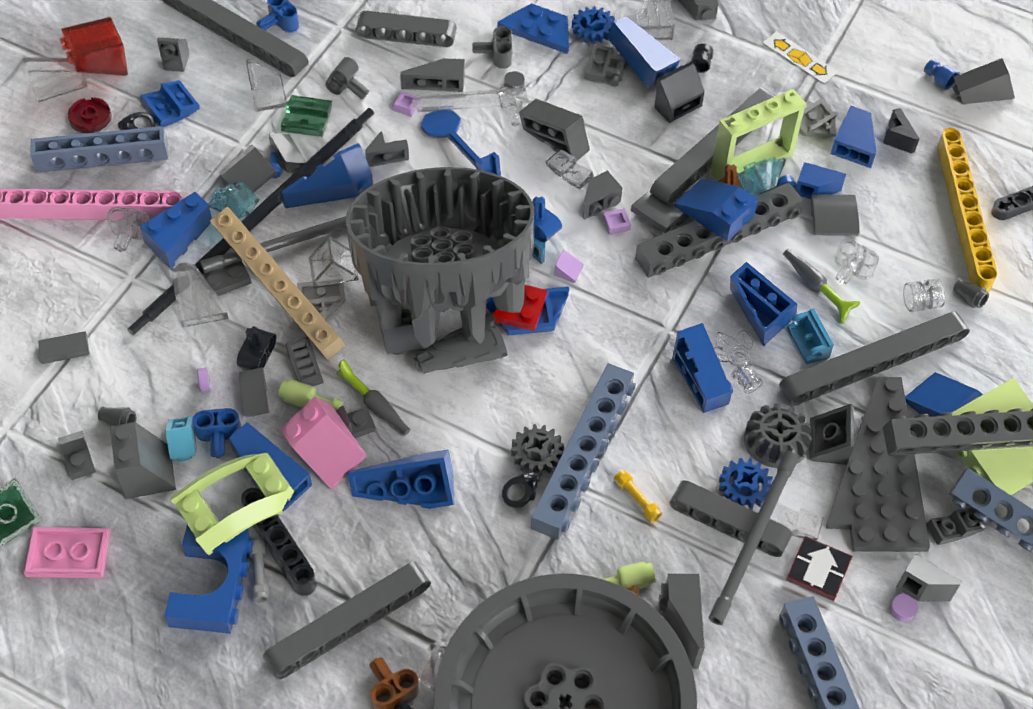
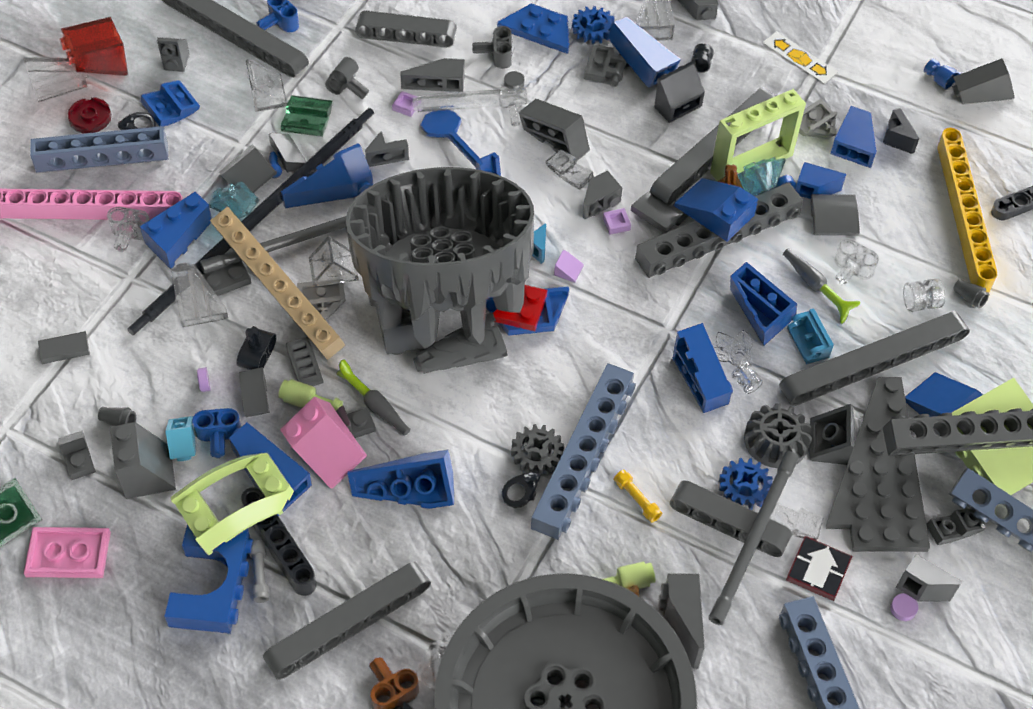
blue beam [532,196,562,243] -> none

